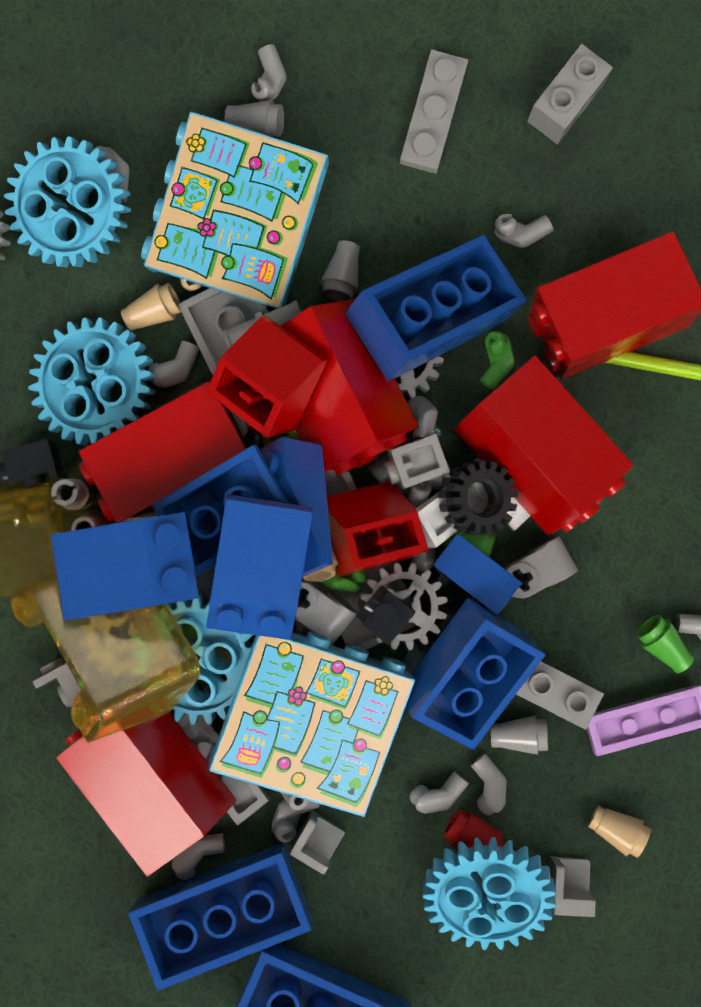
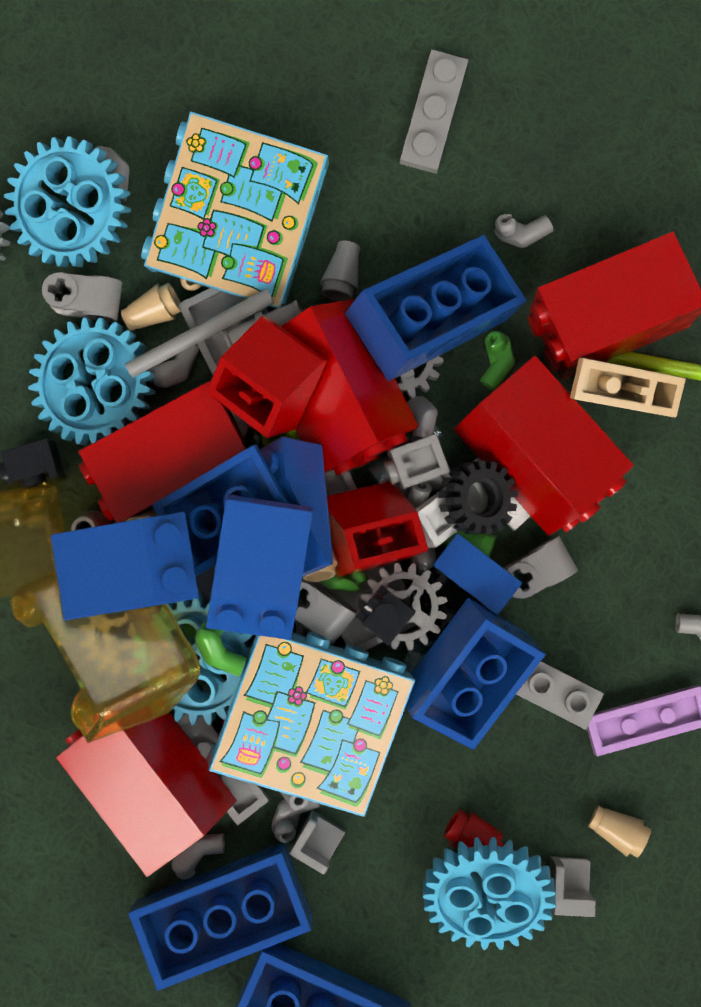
light grey bracket [32,658,98,713] -> none
light grey pin [51,478,95,511] -> none
light grey cone [225,100,284,137] -> none
light grey arm [251,44,287,102] -> none
light grey arm [410,771,469,814] -> none
light grey arm [470,752,507,815] -> none
light grey cone [491,715,548,755] -> none
light grey brick [527,44,613,145] -> none
bright green cone [636,615,694,673] -> none
none -> light grey piece [42,272,122,323]
none -> light grey bar [125,289,274,378]
none -> bright green arm [195,621,247,677]
none -> tan slope [570,357,686,418]

